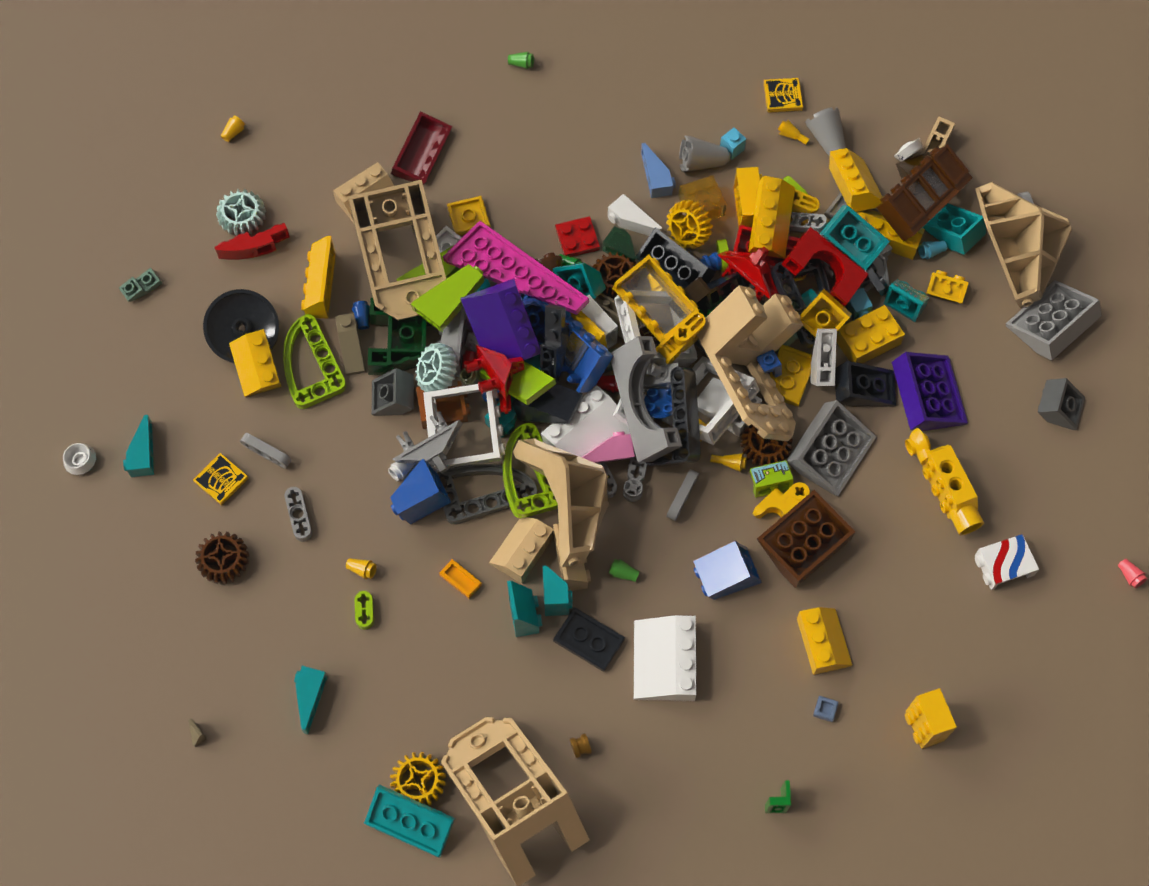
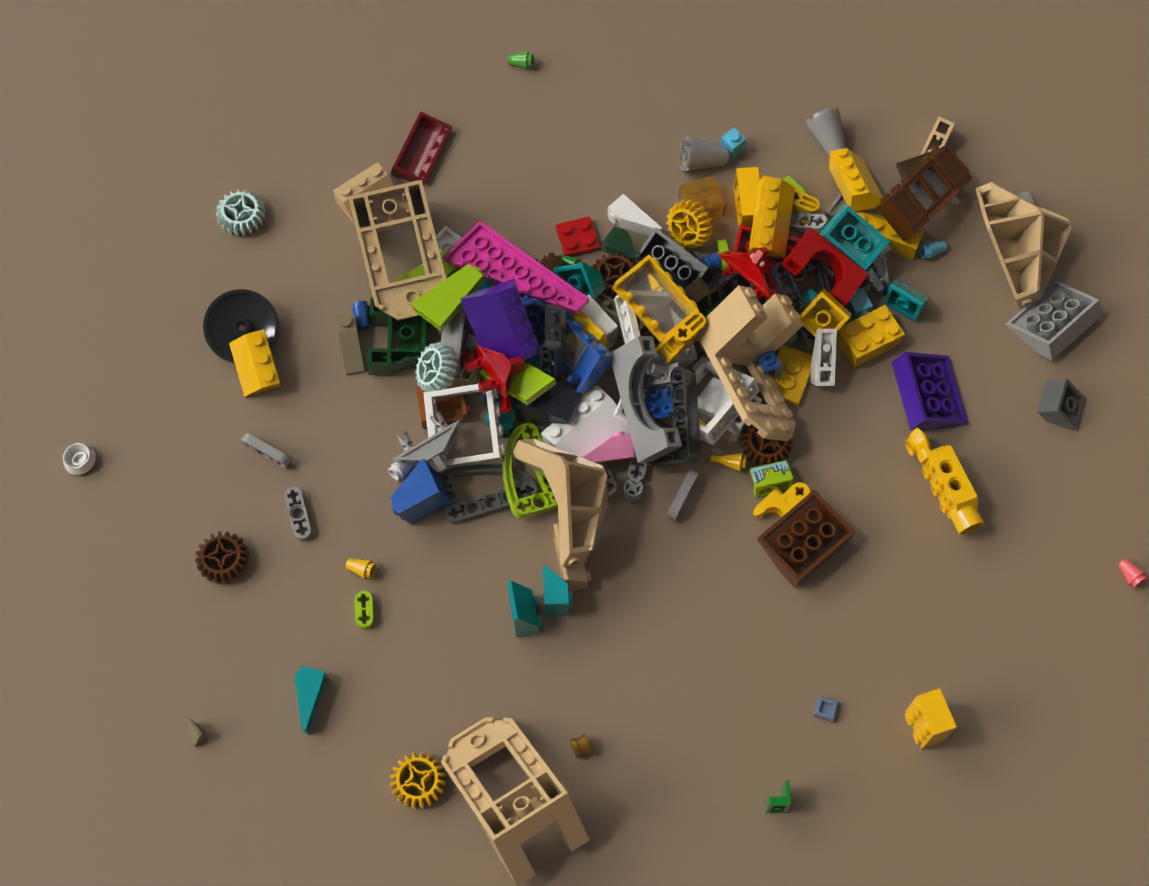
sand green slope [119,268,163,302] -> none
teal slope [123,415,154,477] -> none
tile [193,453,249,506] -> none
red slope [214,223,290,260] -> none
yellow cone [220,115,245,142] -> none
lime beam [283,314,346,409] -> none
yellow slope [301,236,336,319] -> none
teal tile [364,784,455,858] -> none
dark grey slope [371,368,414,416] -> none
light orange tile [439,559,482,599] -> none
yellow tile [447,196,491,236] -> none
tan slope [489,517,554,584] -> none
black tile [553,607,625,672] -> none
red cone [594,375,619,393] -> none
bright green cone [609,559,639,582] -> none
white slope [634,615,696,701] -> none
medium blue slope [641,143,676,198] -> none
slope [693,541,762,600] -> none
tile [763,78,803,113] -> none
yellow cone [777,120,809,145] -> none
light grey slope [786,400,876,496] -> none
yellow slope [797,607,852,675] -> none
black slope [835,361,896,407] -> none
white hat [894,138,923,162] -> none
teal slope [922,203,987,255] -> none
yellow bracket [926,270,969,304] -> none
panel [975,534,1039,590] -> none

